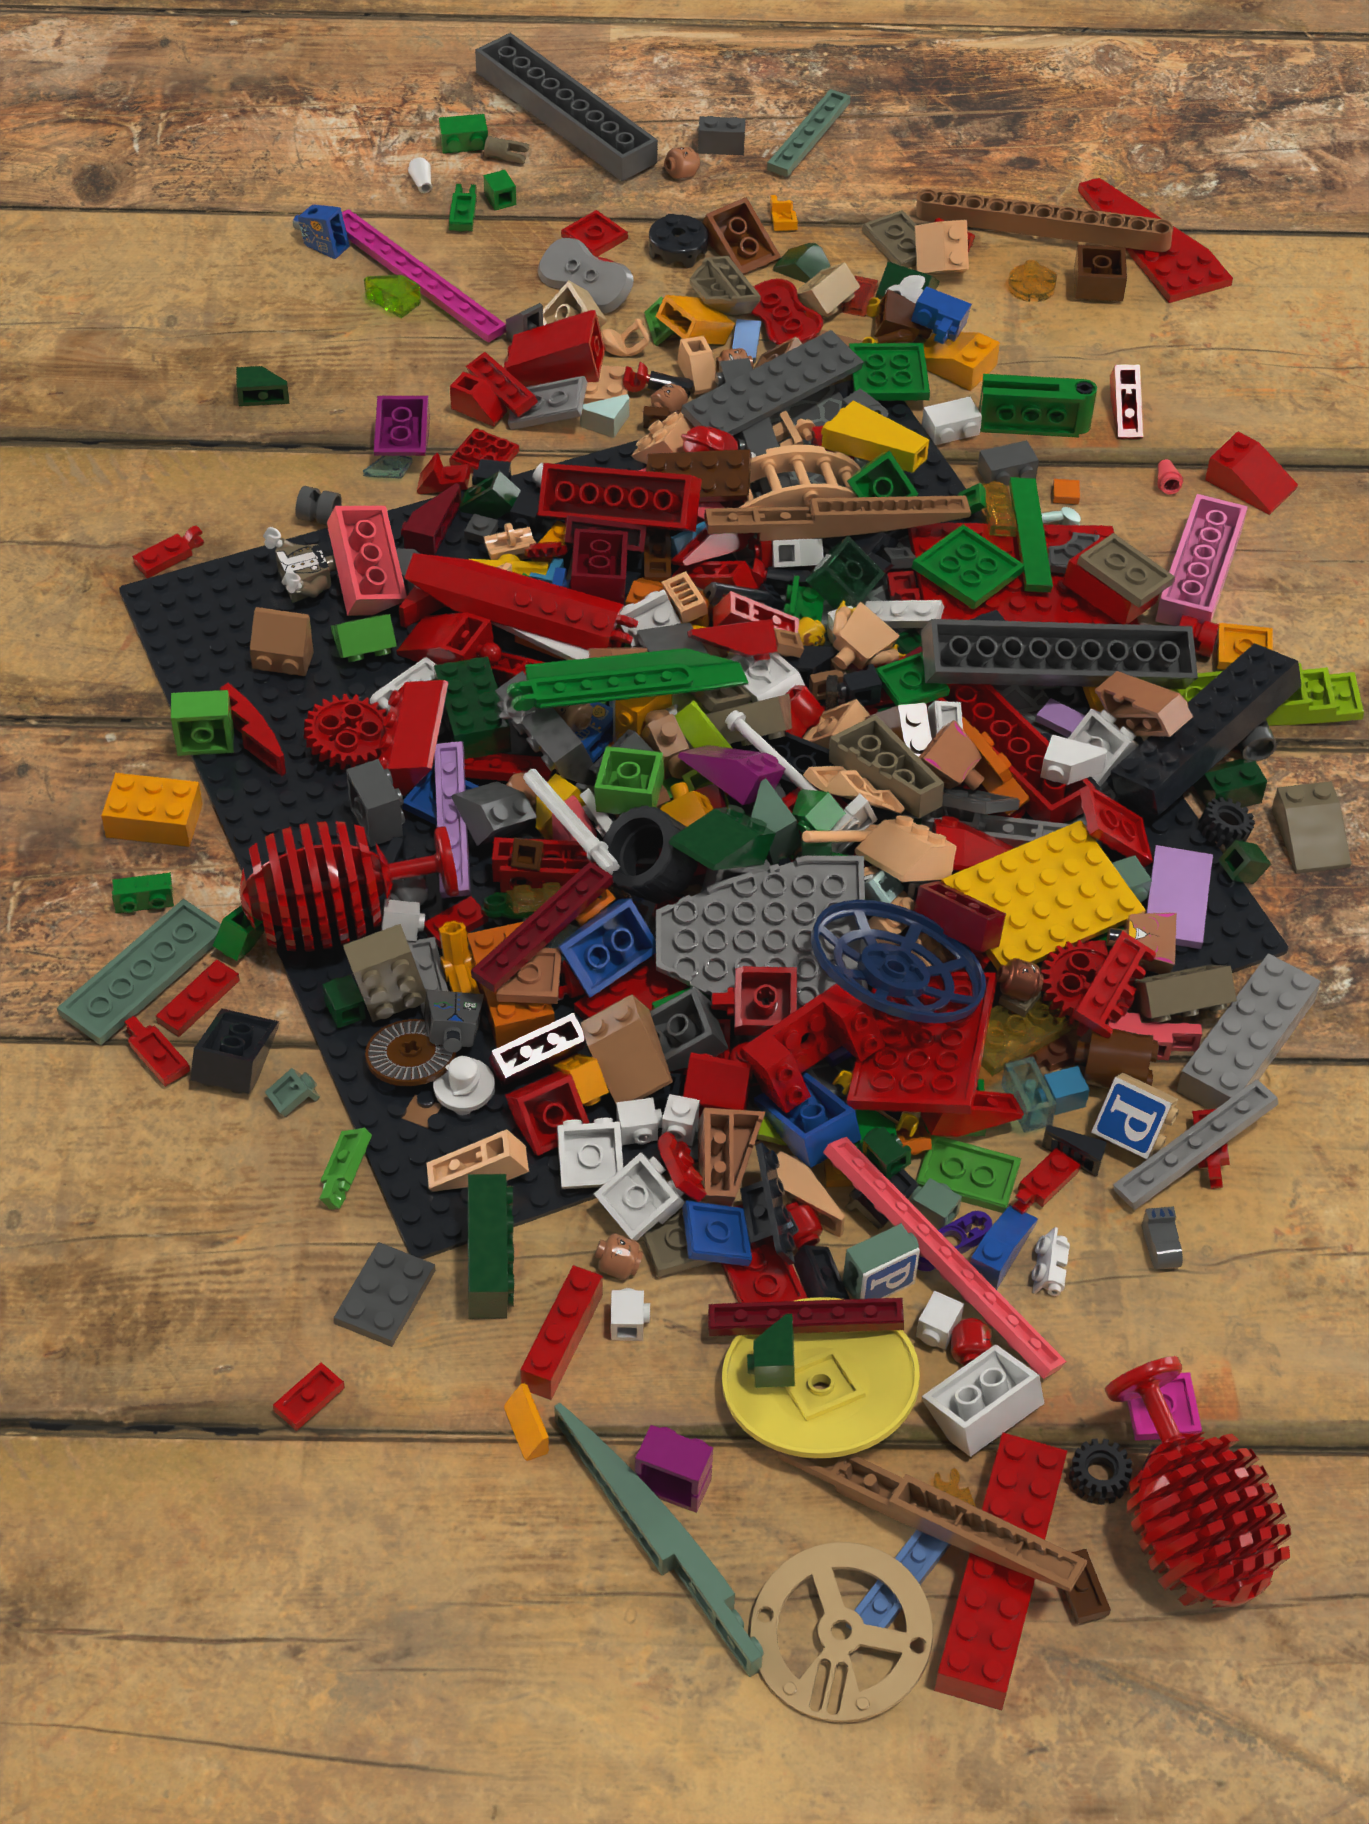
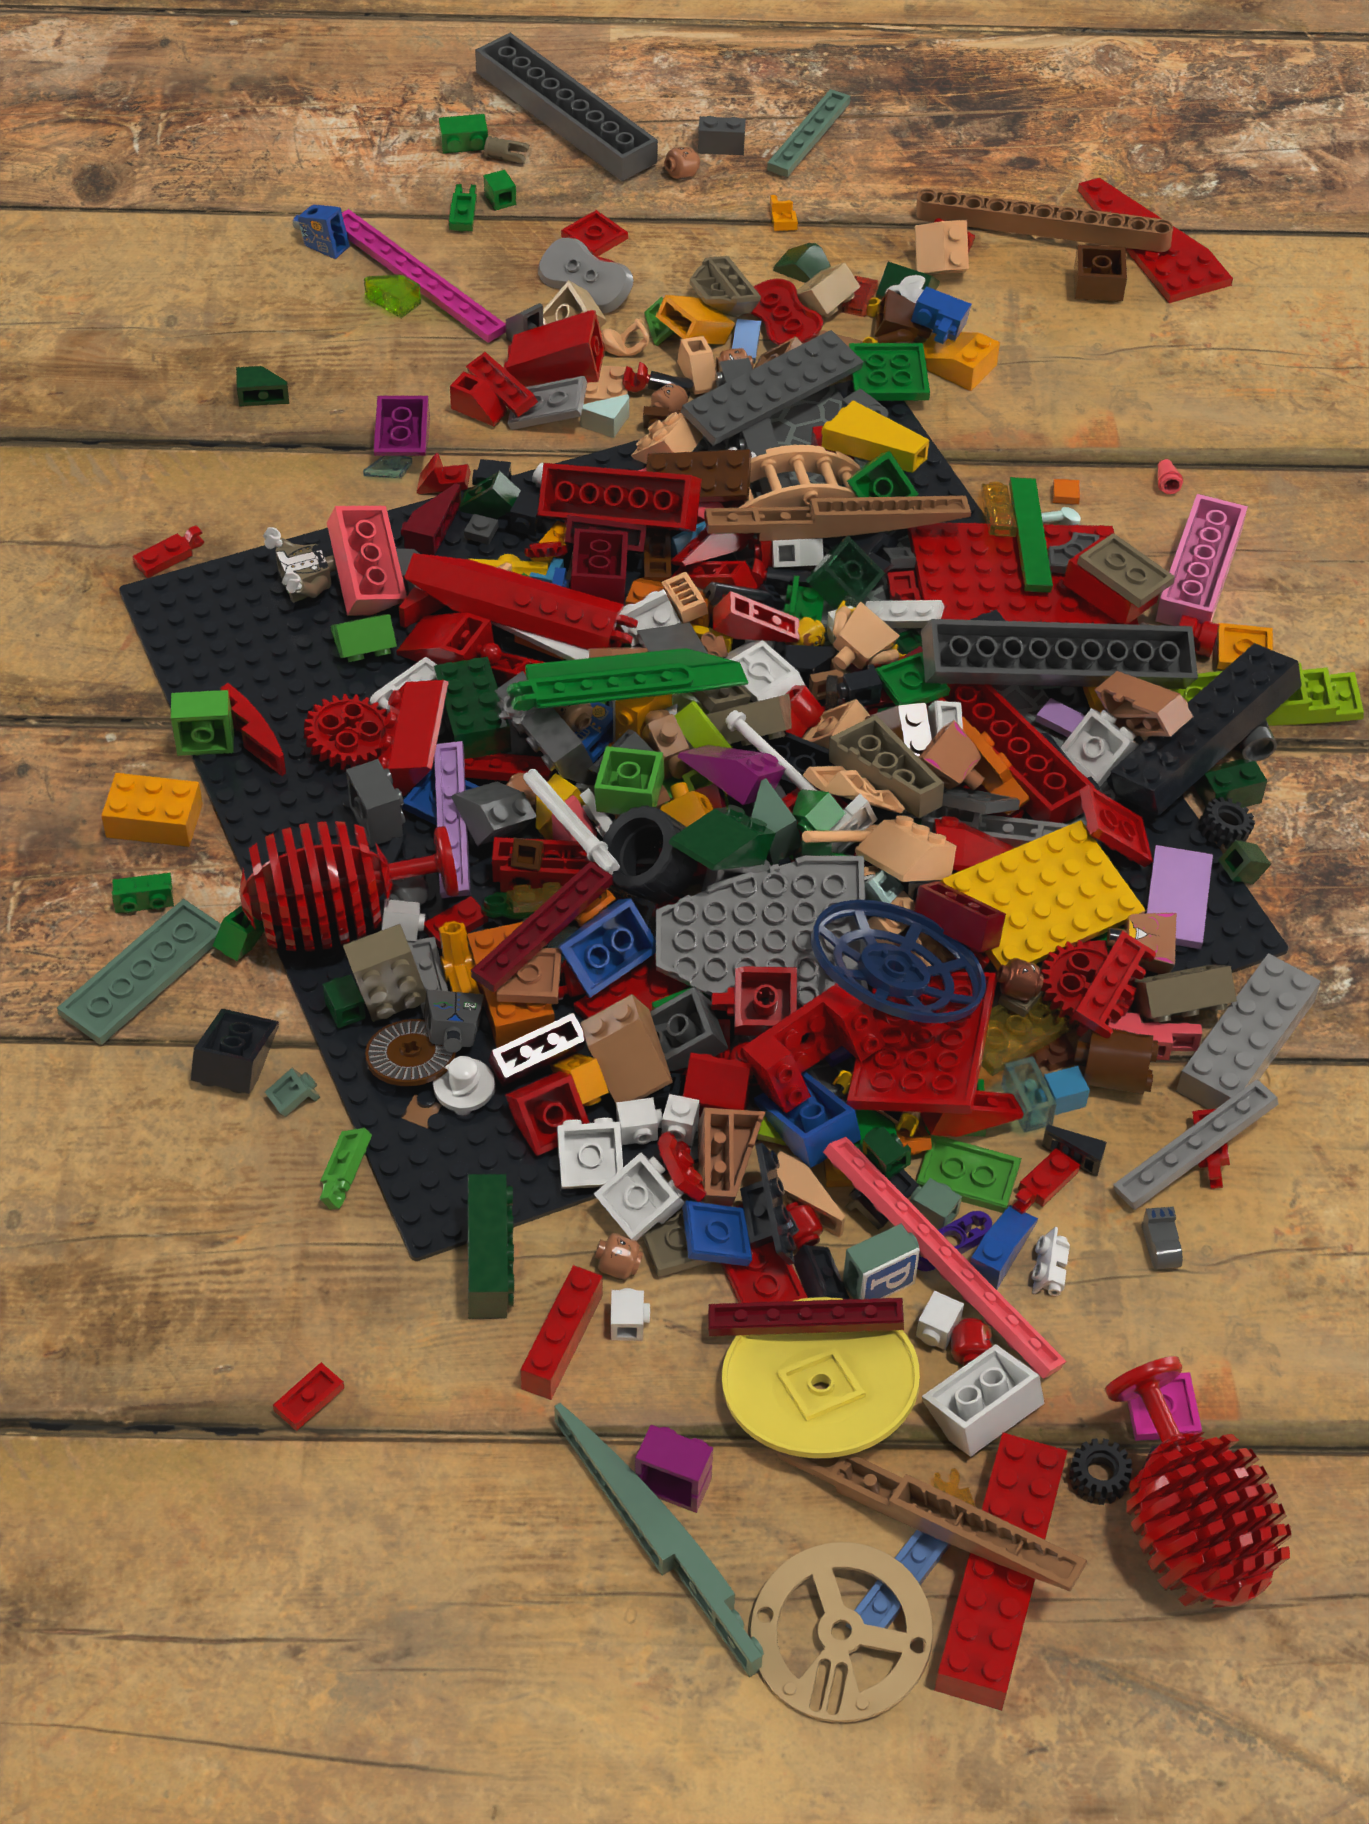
red hinge [124,1015,190,1087] -> none
red plate [156,959,240,1037] -> none
medium nougat slope [250,607,314,676] -> none
dark grey wheel [295,486,342,525] -> none
dark grey plate [334,1242,436,1347] -> none
white cone [408,157,432,193] -> none
light nougat slope [426,1129,529,1192] -> none
red tile [449,428,520,474] -> none
light nougat hips [484,523,536,560] -> none
light orange slope [504,1383,549,1461] -> none
black plate [648,214,708,268] -> none
red piece [681,426,738,452] -> none
red slope [687,619,777,661] -> none
dark orange slope [702,197,781,275] -> none
dark green slope [747,1314,795,1388] -> none
light nougat hips [772,411,815,446] -> none
medium nougat plate [774,628,804,658] -> none
dark tan tile [862,210,916,268] -> none
green plate [912,524,1025,610] -> none
white brick [922,397,982,445] -> none
green plate [958,483,986,514] -> none
dark grey brick [977,440,1039,490] -> none
green hinge [978,374,1097,438] -> none
clear yellow plate [1008,260,1057,302] -> none
white slope [1040,735,1108,785] -> none
reddish brown plate [1063,1549,1111,1624] -> none
piece [1091,1073,1179,1159] -> none
slope [1110,365,1143,439] -> none
sand green brick [1112,855,1152,902] -> none
red slope [1205,431,1298,515] -> none
dark tan slope [1271,781,1351,874] -> none

